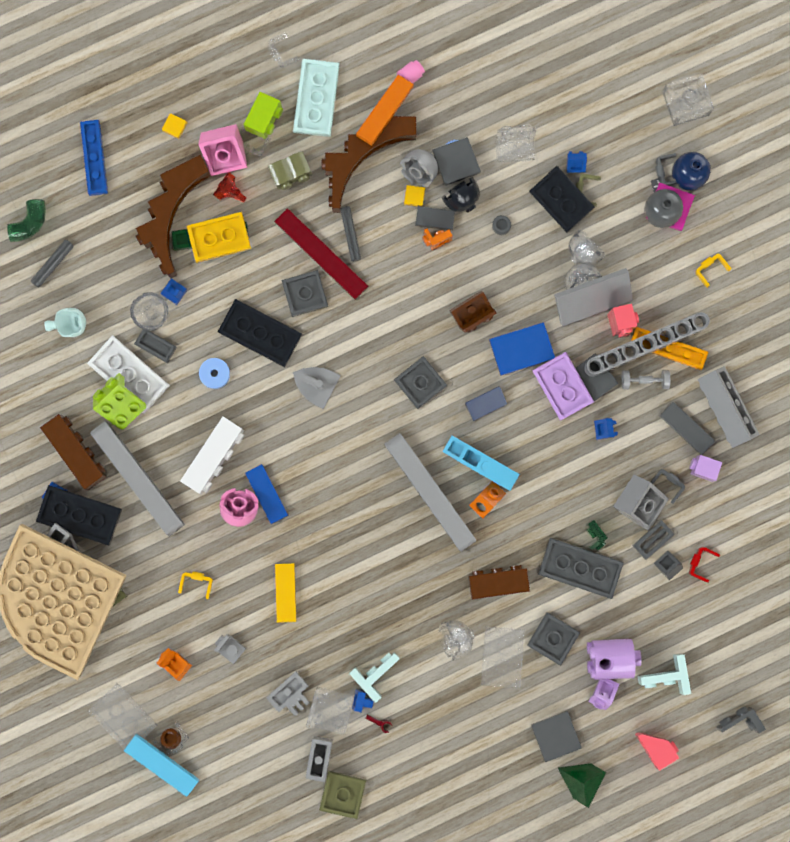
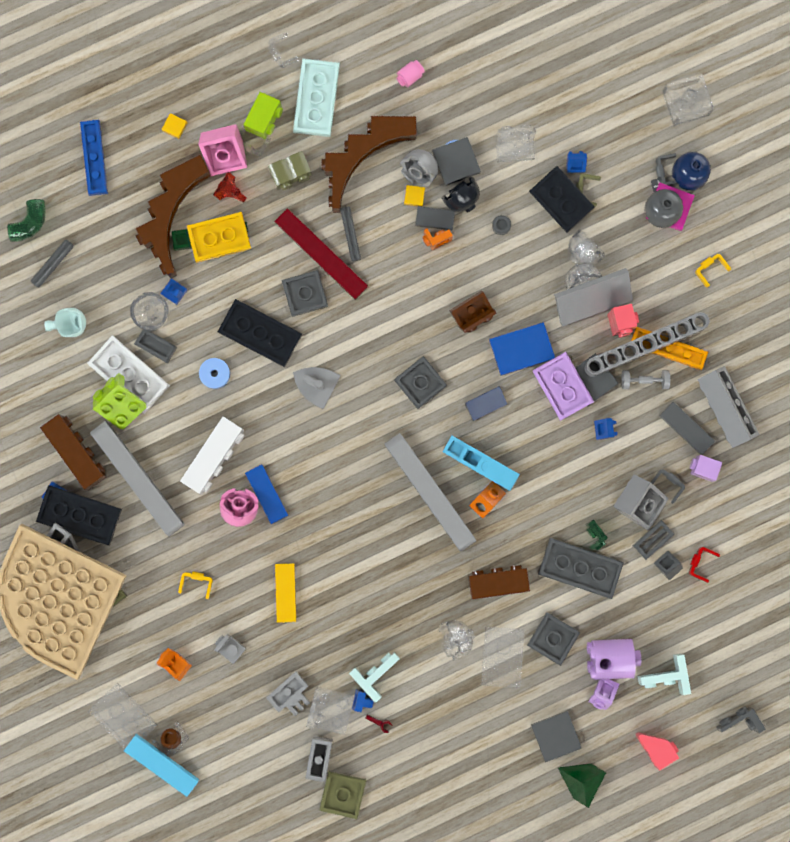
orange tile [356,75,414,146] -> none

